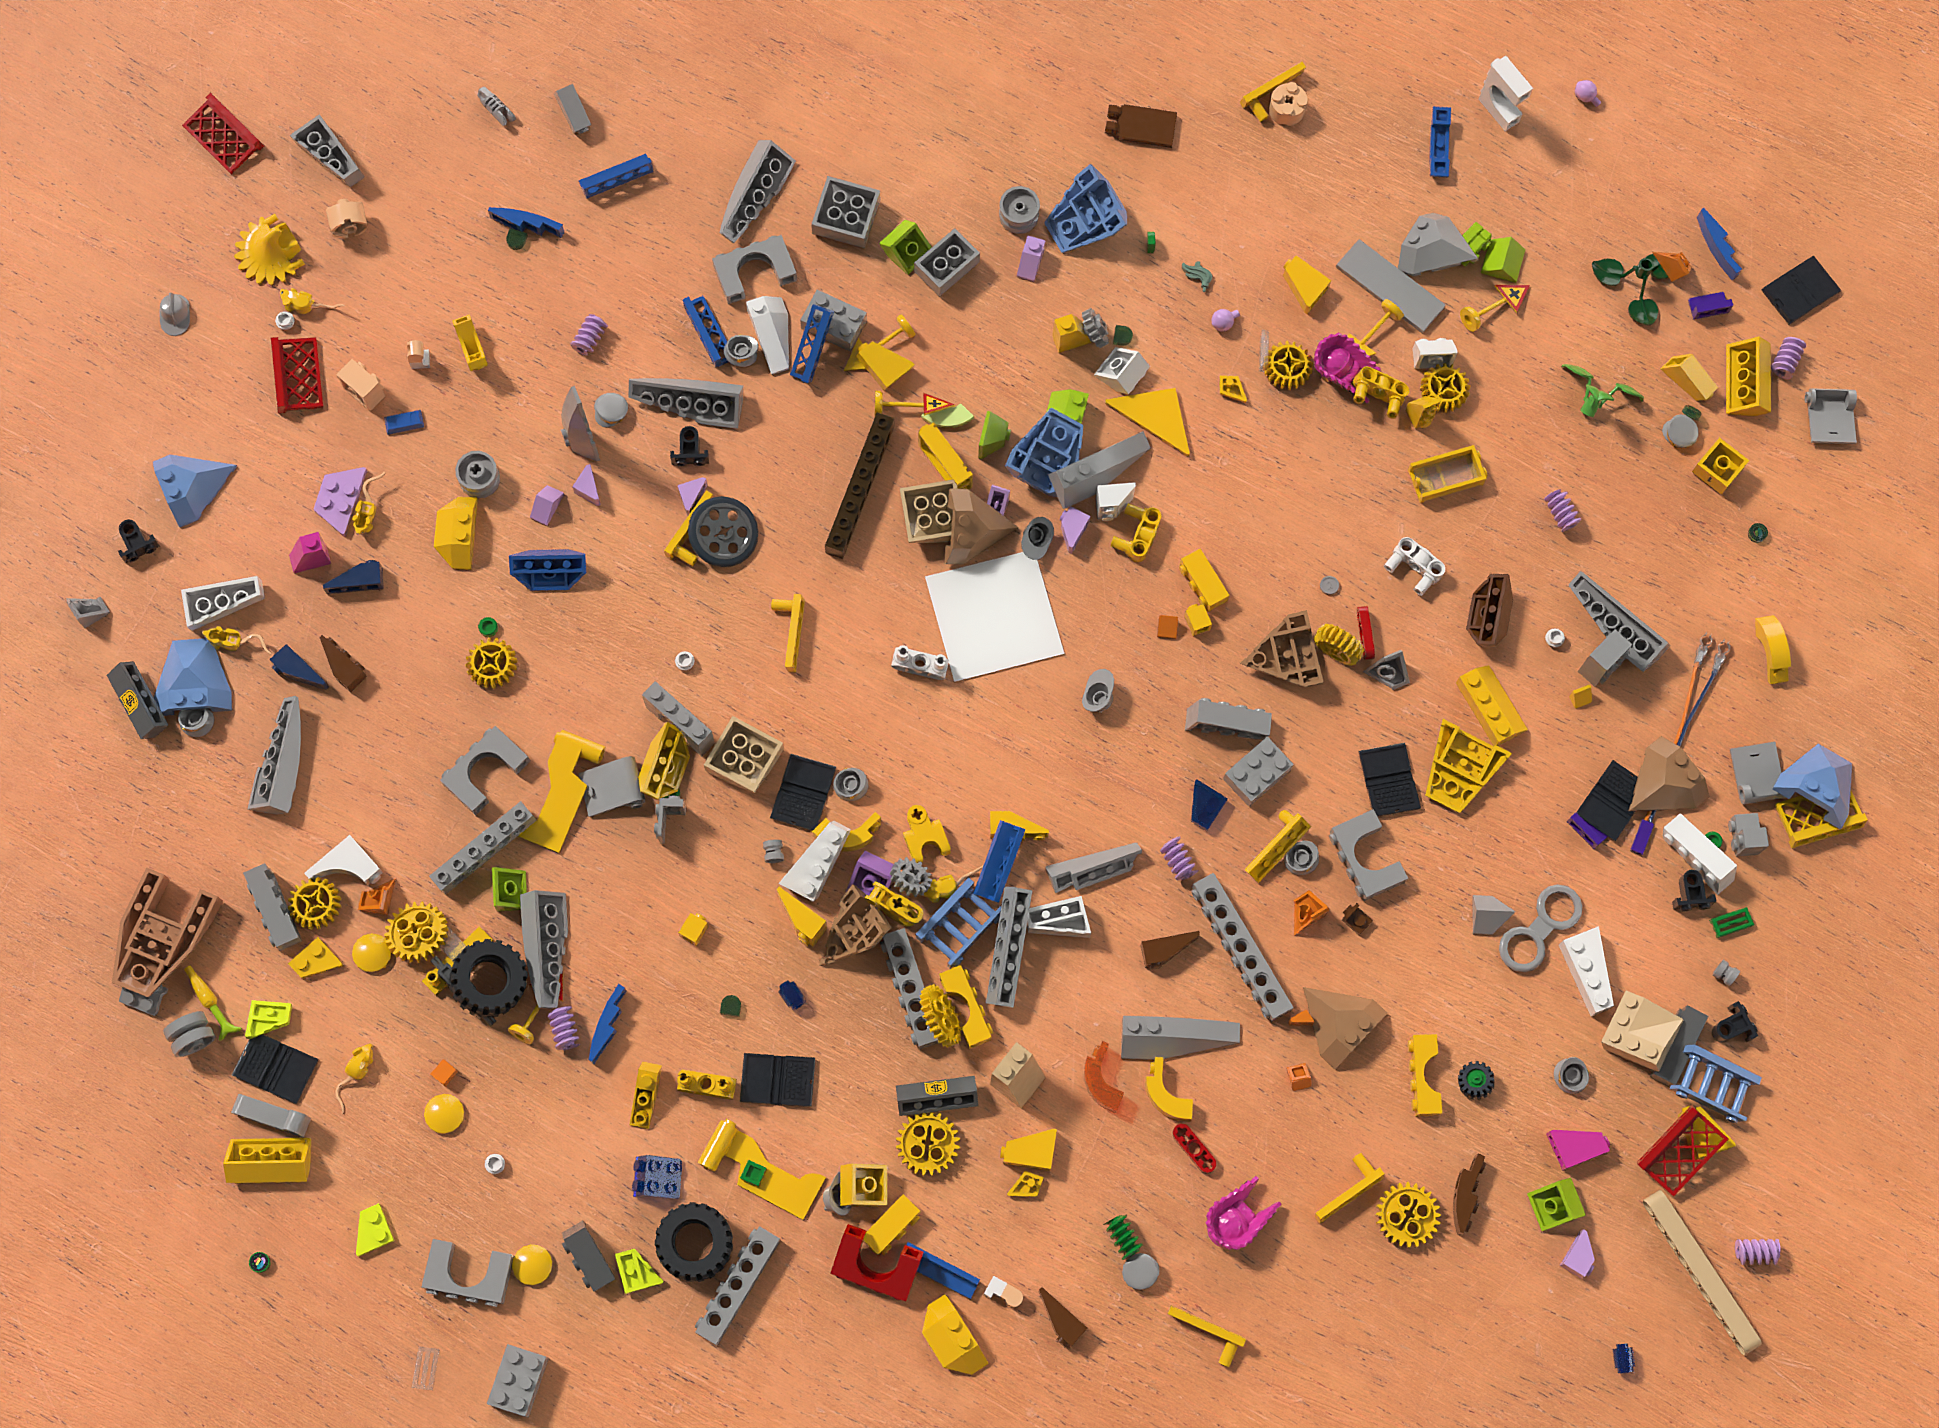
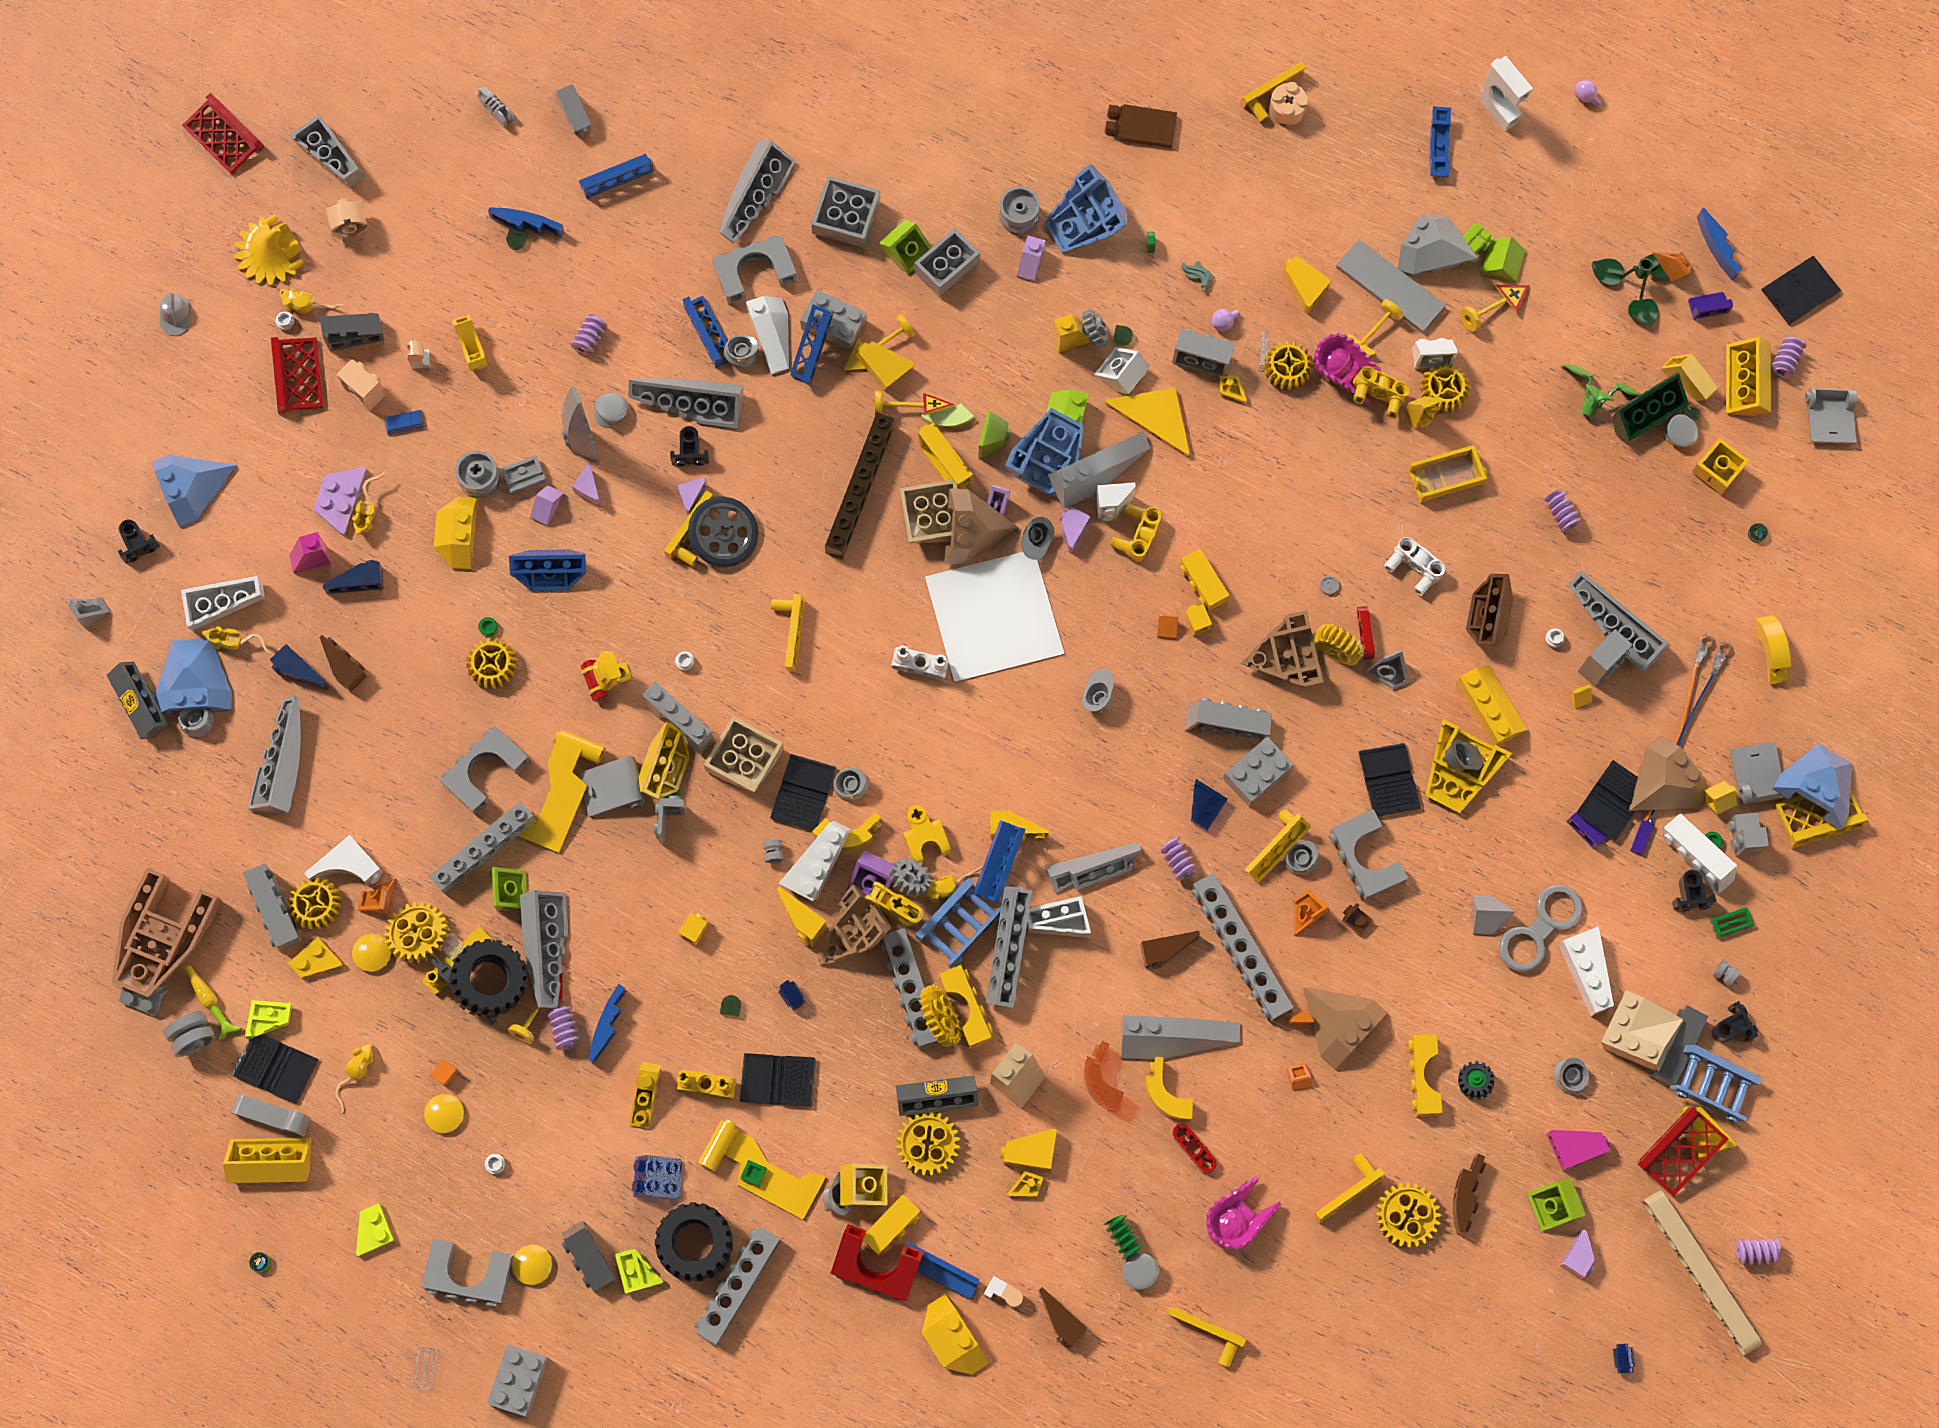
none -> dark grey wedge [319,313,385,351]
none -> light grey plate [501,455,546,495]
none -> yellow piece [581,651,631,702]
none -> light grey brick [1172,329,1235,377]
none -> dark grey piece [1442,740,1483,771]
none -> dark green slope [1612,372,1689,441]
none -> yellow brick [1704,781,1737,814]

